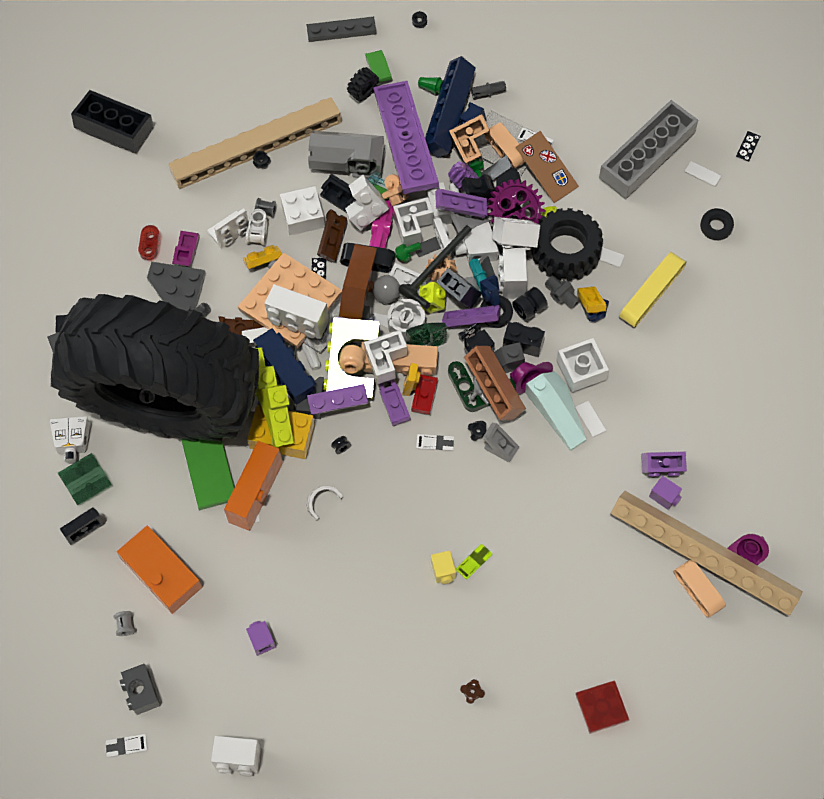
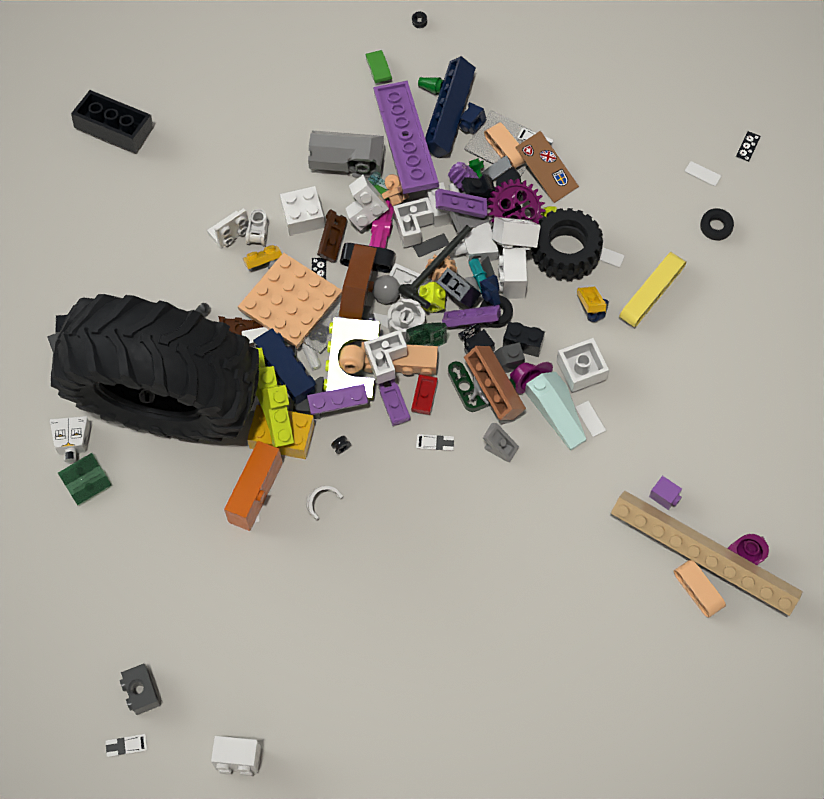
black bracket [60,507,104,545] -> none
light grey bush [114,611,135,636] -> none
orange brick [116,525,203,614] -> none
clear red plate [138,225,160,260] -> none
dark grey plate [147,261,206,311] -> none
tan brick [168,97,341,189] -> none
magenta slope [172,231,200,267] -> none
bright green tile [181,439,234,510] -> none
medium lavender brick [246,621,276,656] -> none
black plate [253,151,270,168] -> none
dark grey bush [255,198,276,217] -> none
white brick [264,284,329,339] -> none
dark grey plate [306,16,376,42] -> none
black hinge [320,173,356,213] -> none
black tyre [347,67,379,101] -> none
green plate [395,242,421,262] -> none
yellow plate [402,363,420,396] -> none
light yellow brick [431,550,456,584] -> none
white plate [433,217,452,257] -> none
light nougat brick [449,114,490,163] -> none
clear neon green sticker [456,544,492,580] -> none
reddish brown plate [460,679,485,704] -> none
black plate [468,421,487,441] -> none
dark grey axle [471,81,506,99] -> none
black wheel [512,287,548,321] -> none
dark grey axle [545,275,580,309] -> none
clear red plate [575,680,629,734] -> none
light grey brick [599,100,699,198] -> none
medium lavender brick [642,451,687,477] -> none

